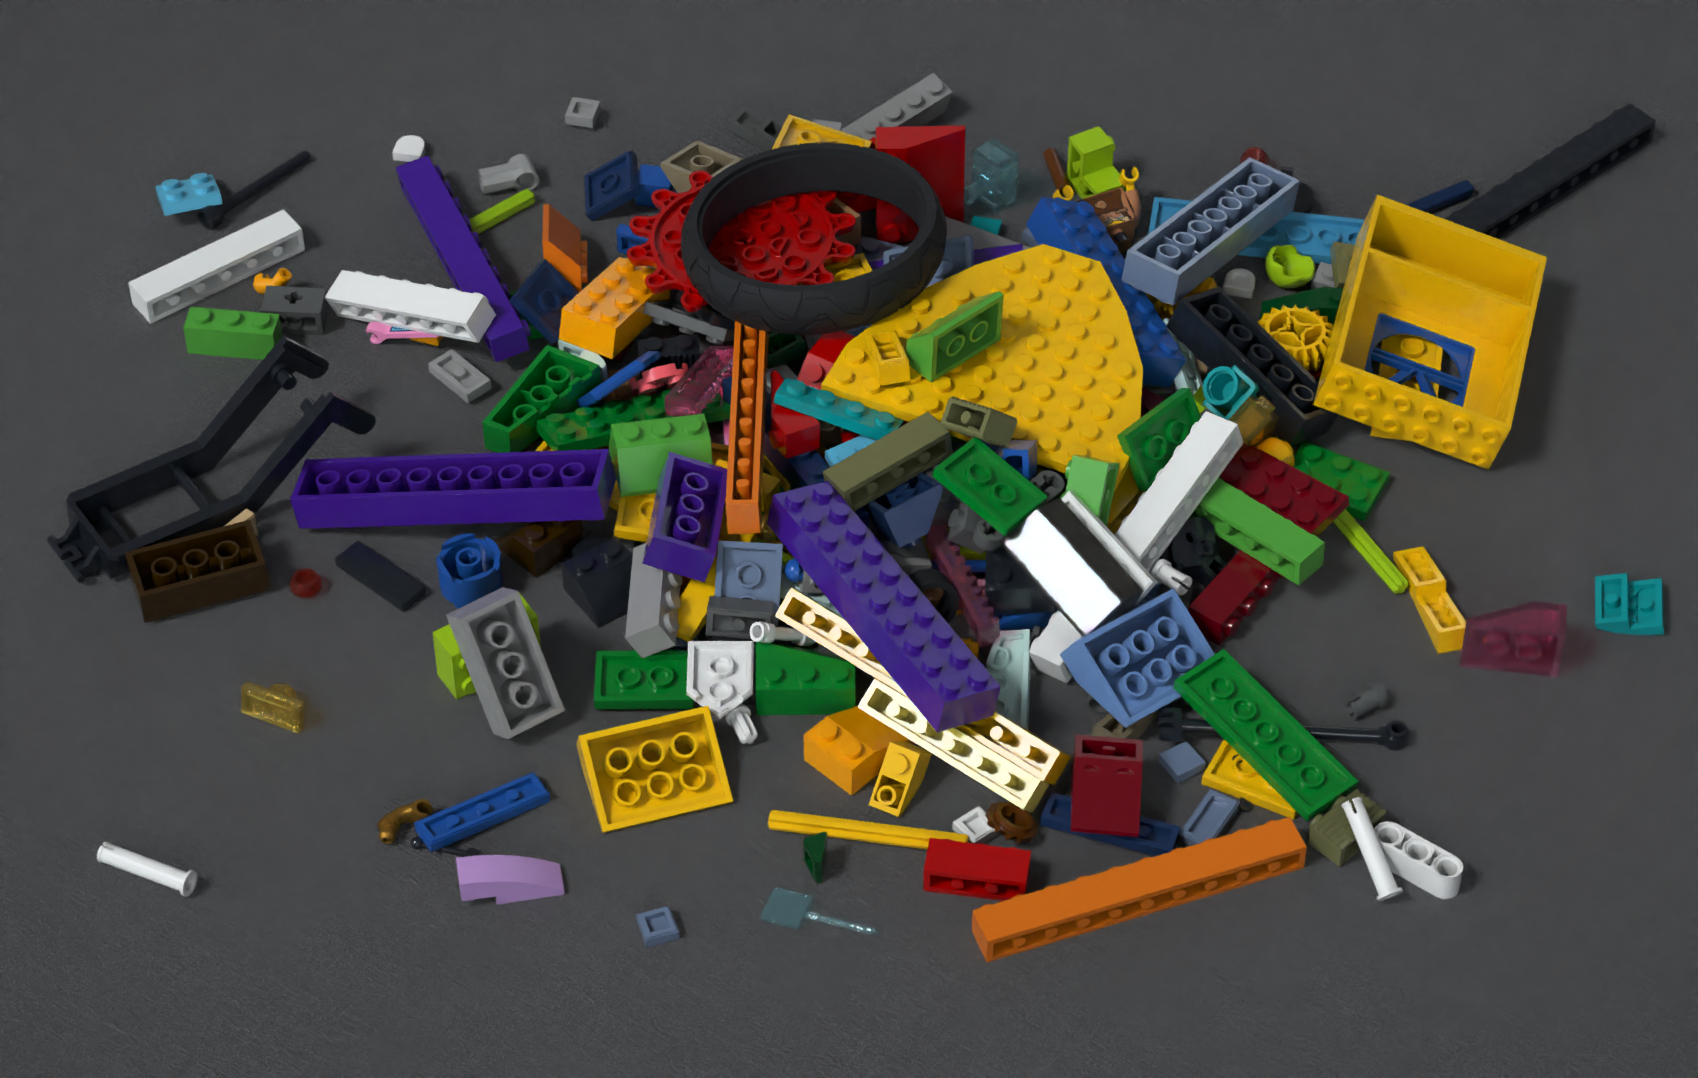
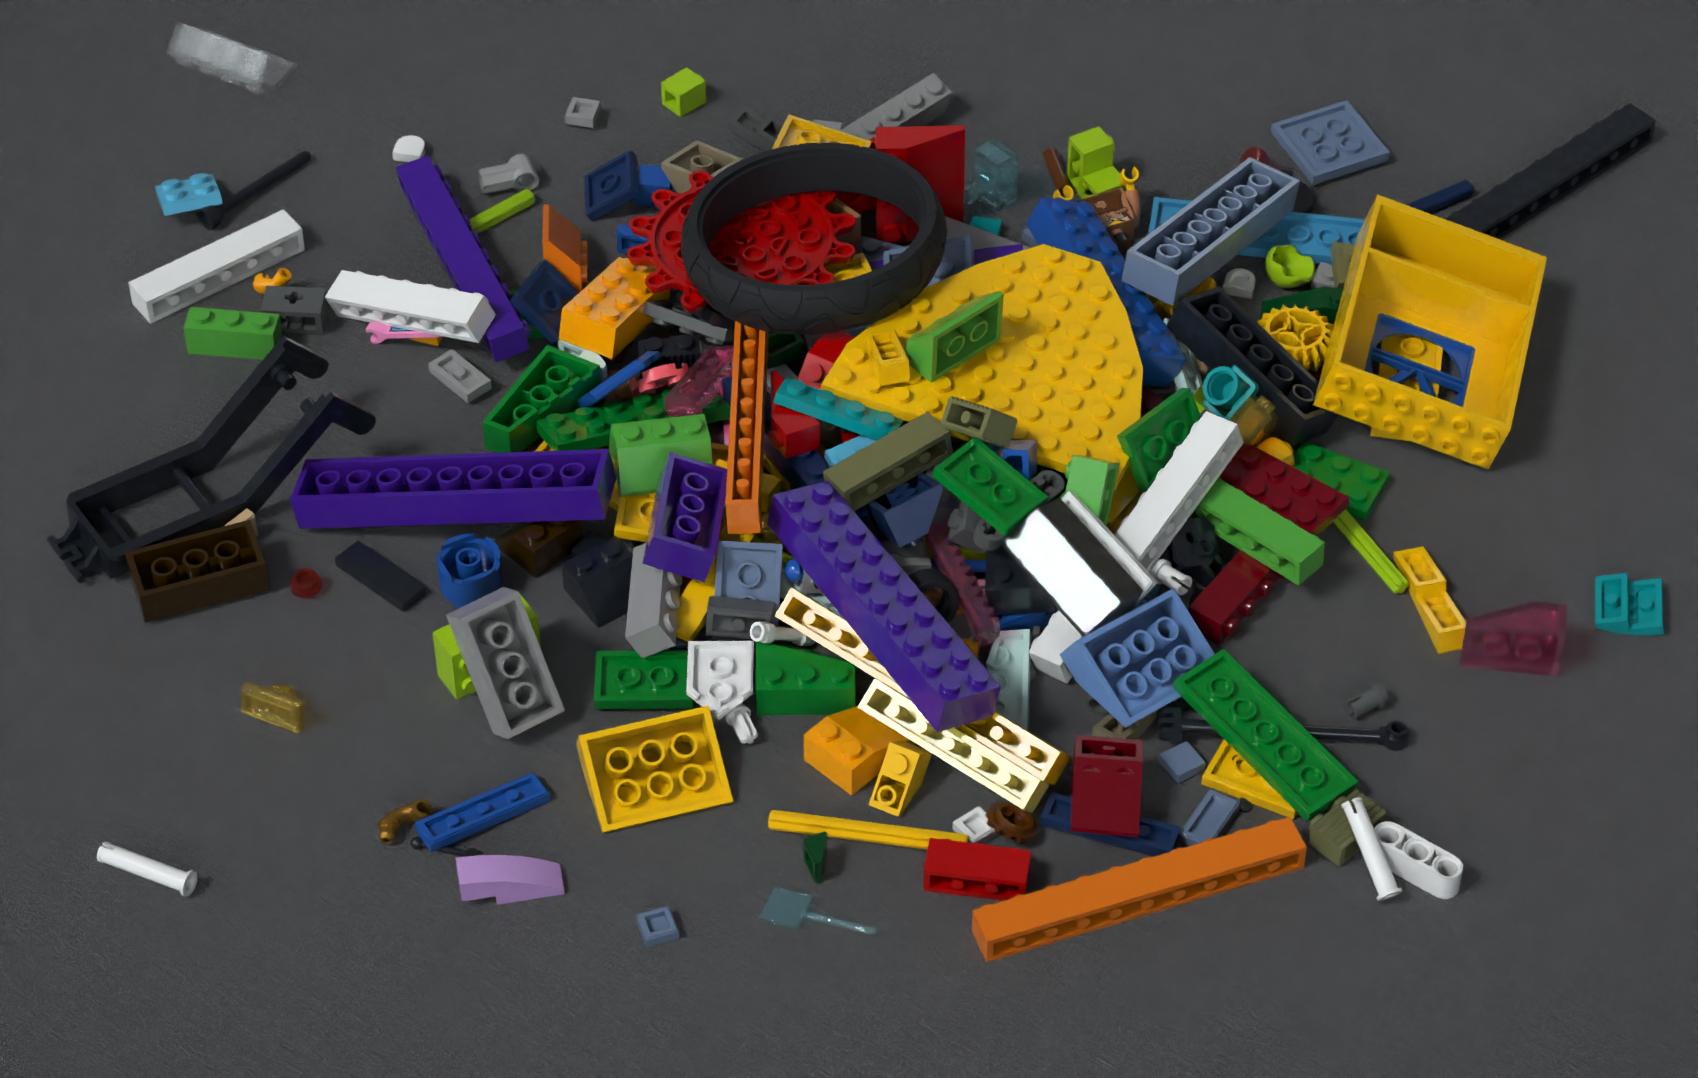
none -> clear slope [167,21,298,94]
none -> lime brick [661,67,706,118]
none -> sand blue plate [1271,100,1390,185]

